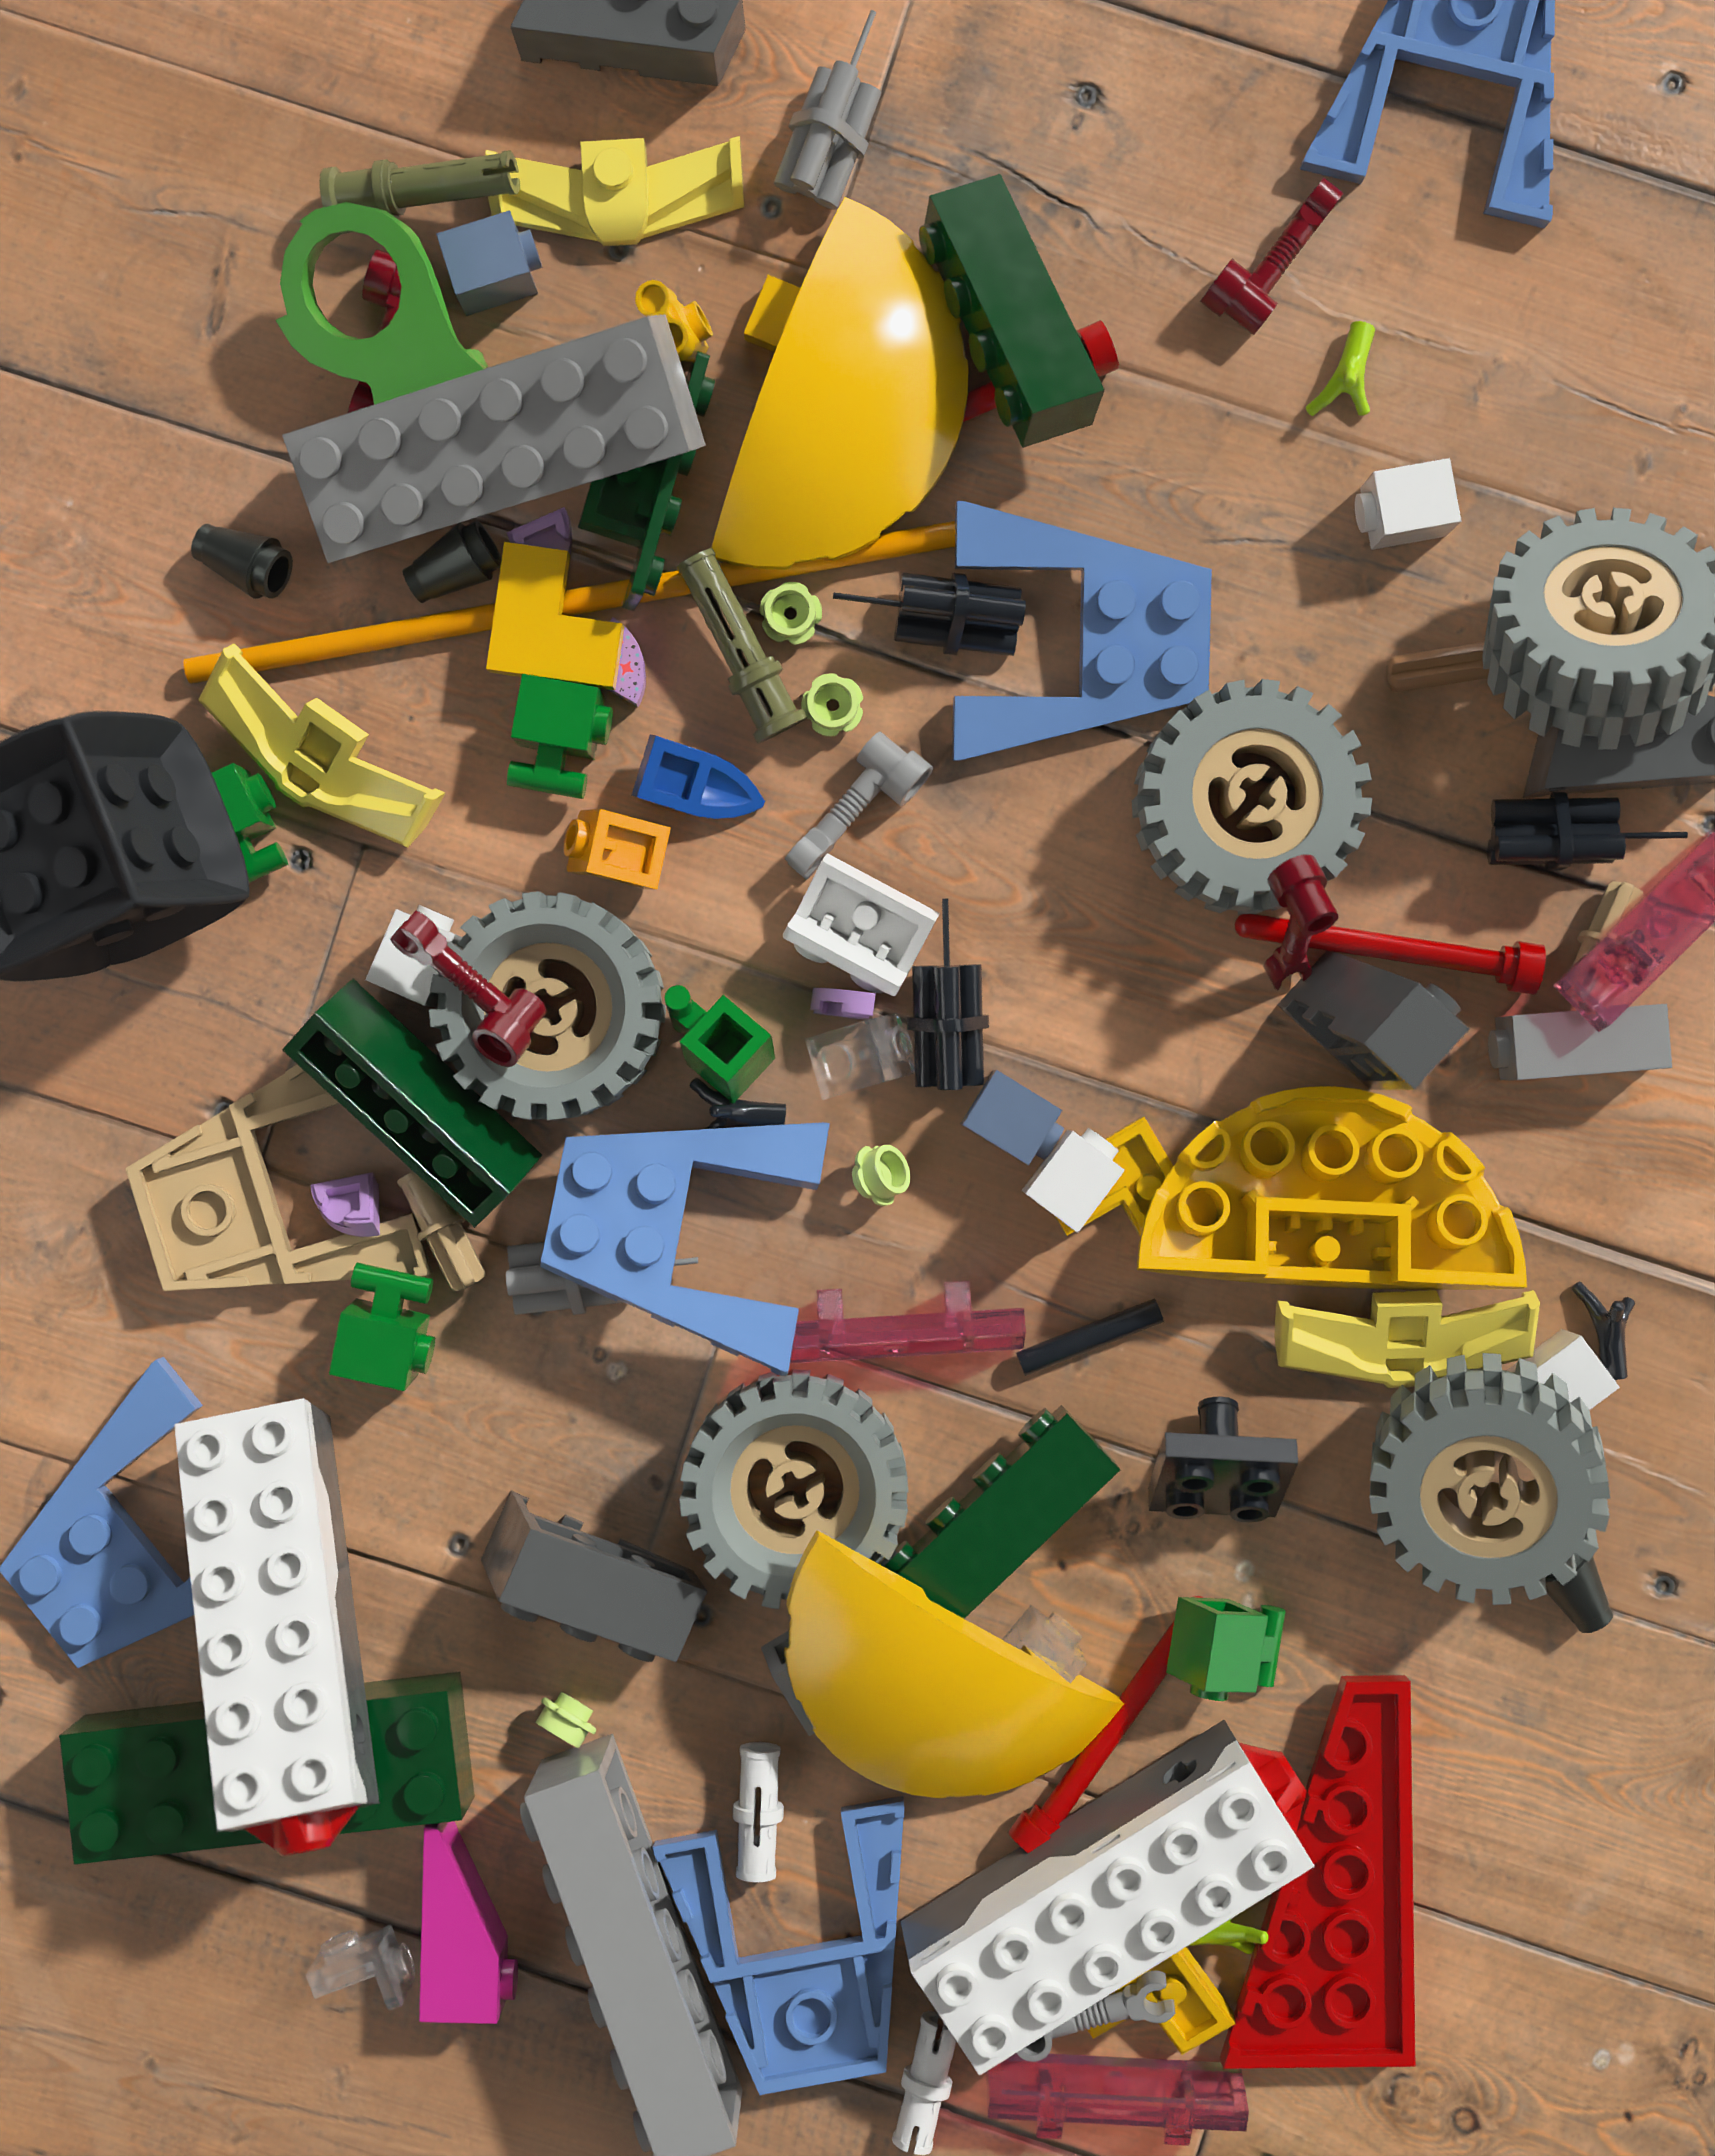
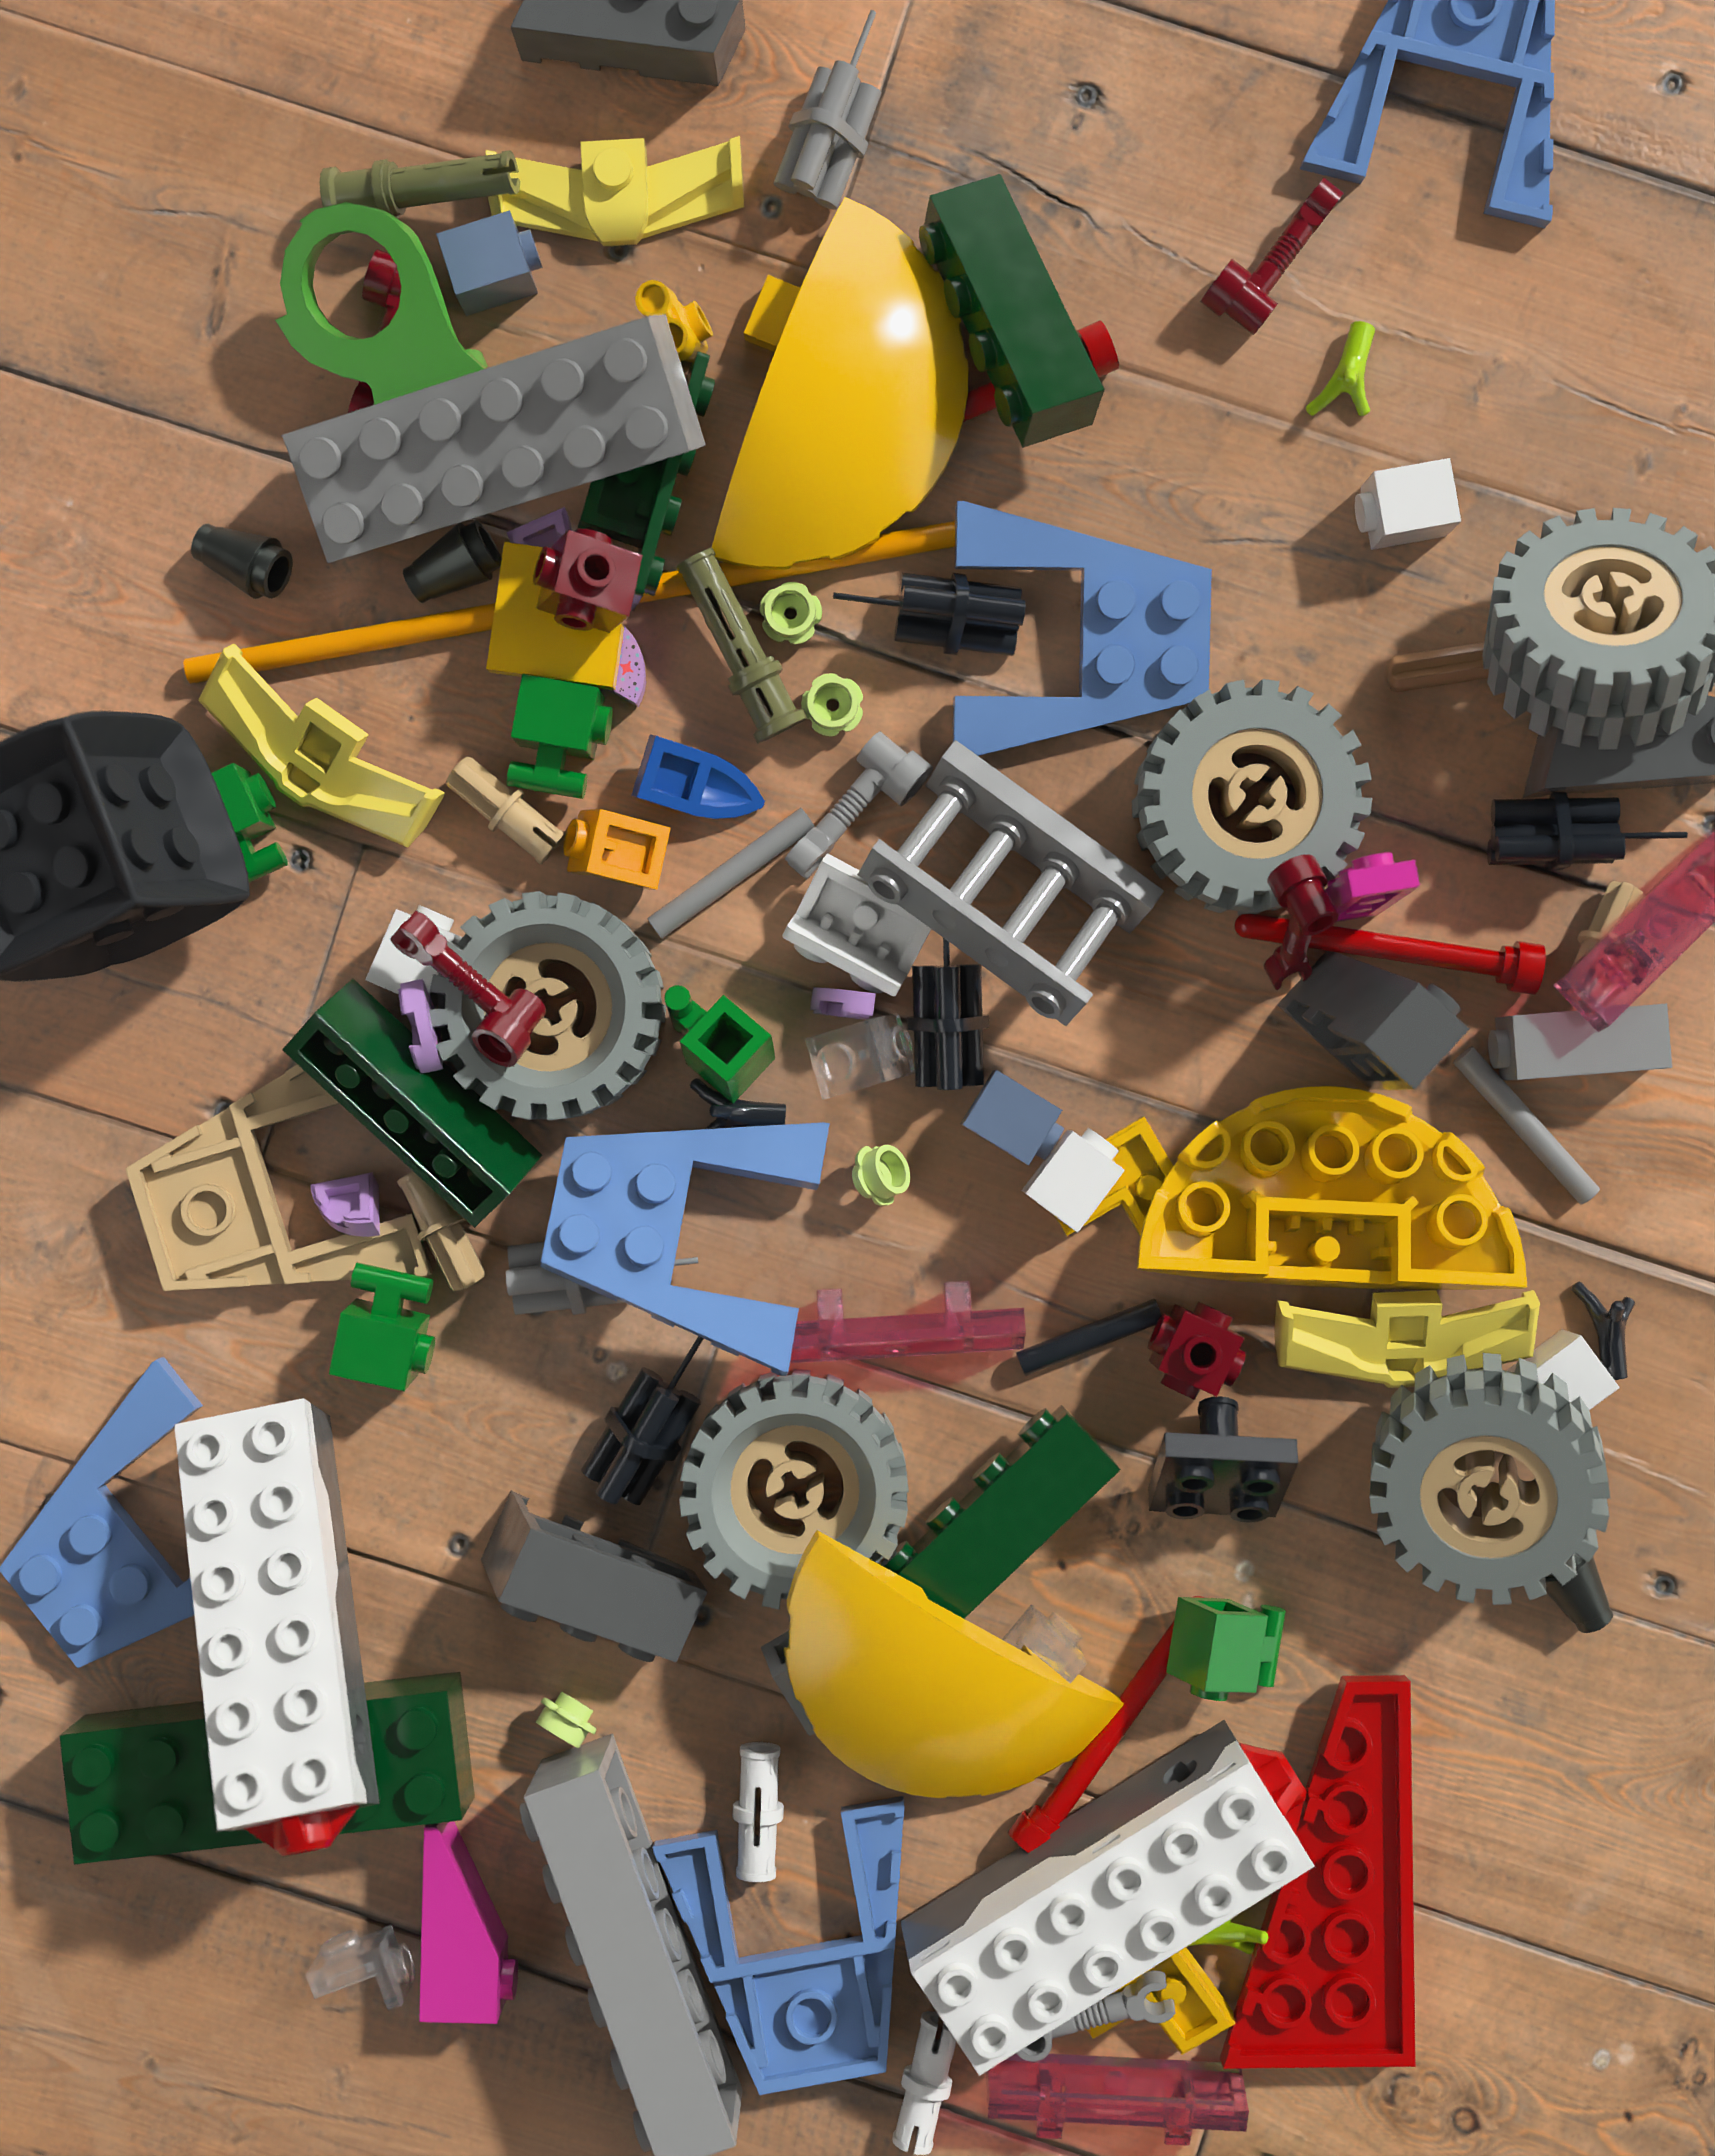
none -> lavender tile [398,979,443,1073]
none -> tan axle [446,757,566,865]
none -> dark red brick [533,529,643,633]
none -> black piece [581,1336,704,1505]
none -> light grey bar [647,808,815,939]
none -> light grey fence [857,740,1164,1026]
none -> dark red brick [1147,1301,1246,1400]
none -> dark pink plate [1325,853,1420,922]
none -> light grey bar [1453,1046,1600,1205]

